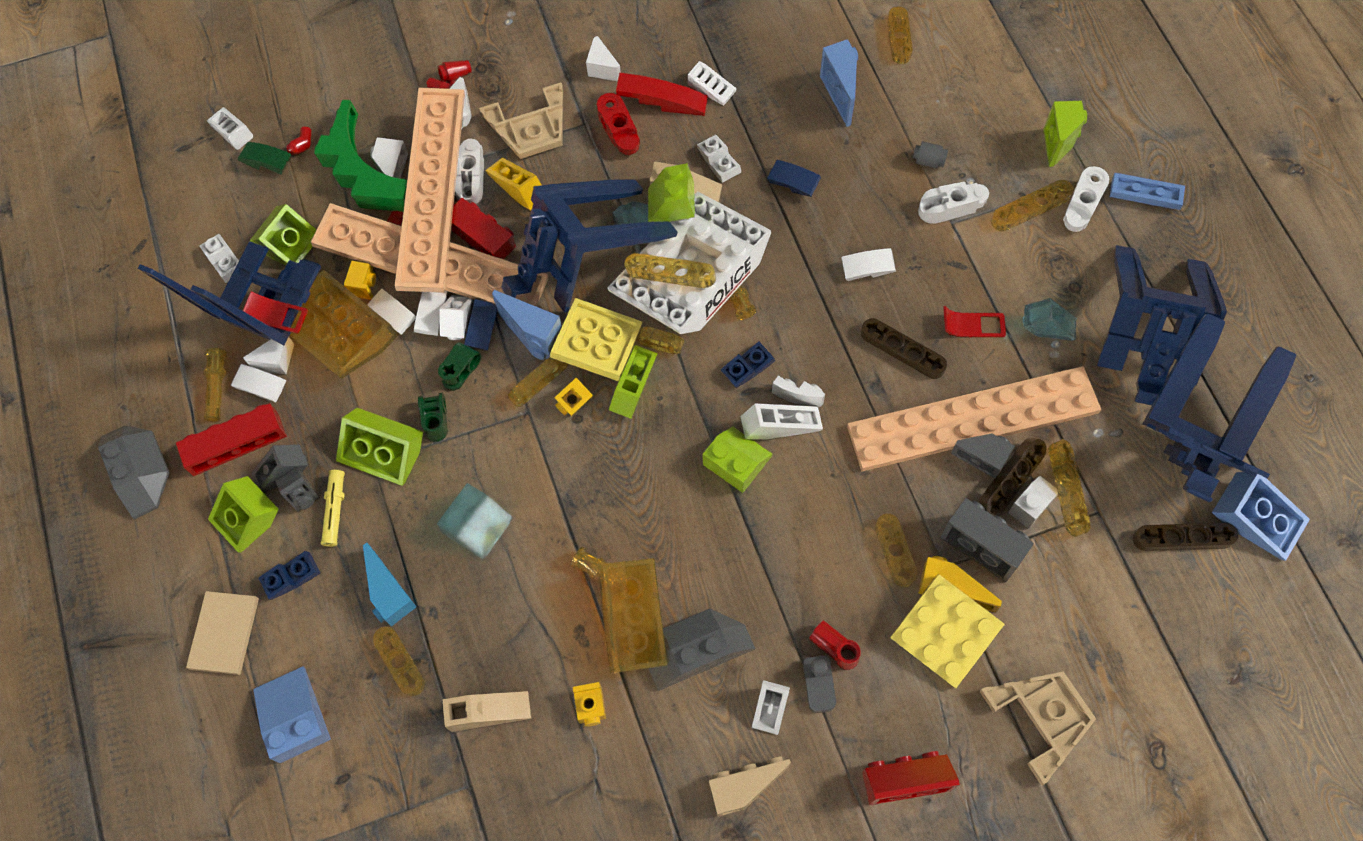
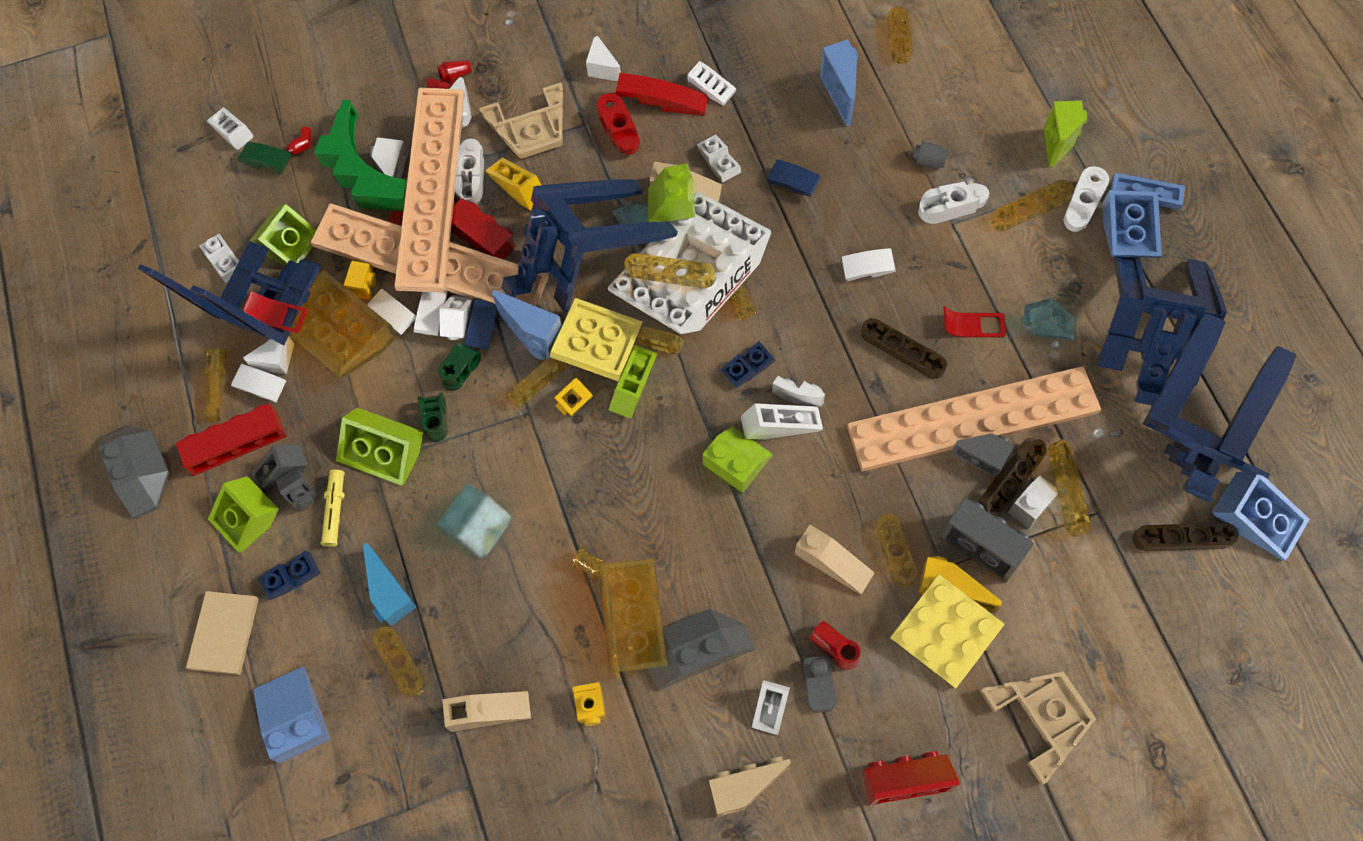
none -> tan slope [795,525,874,595]
none -> medium blue slope [1102,190,1162,258]

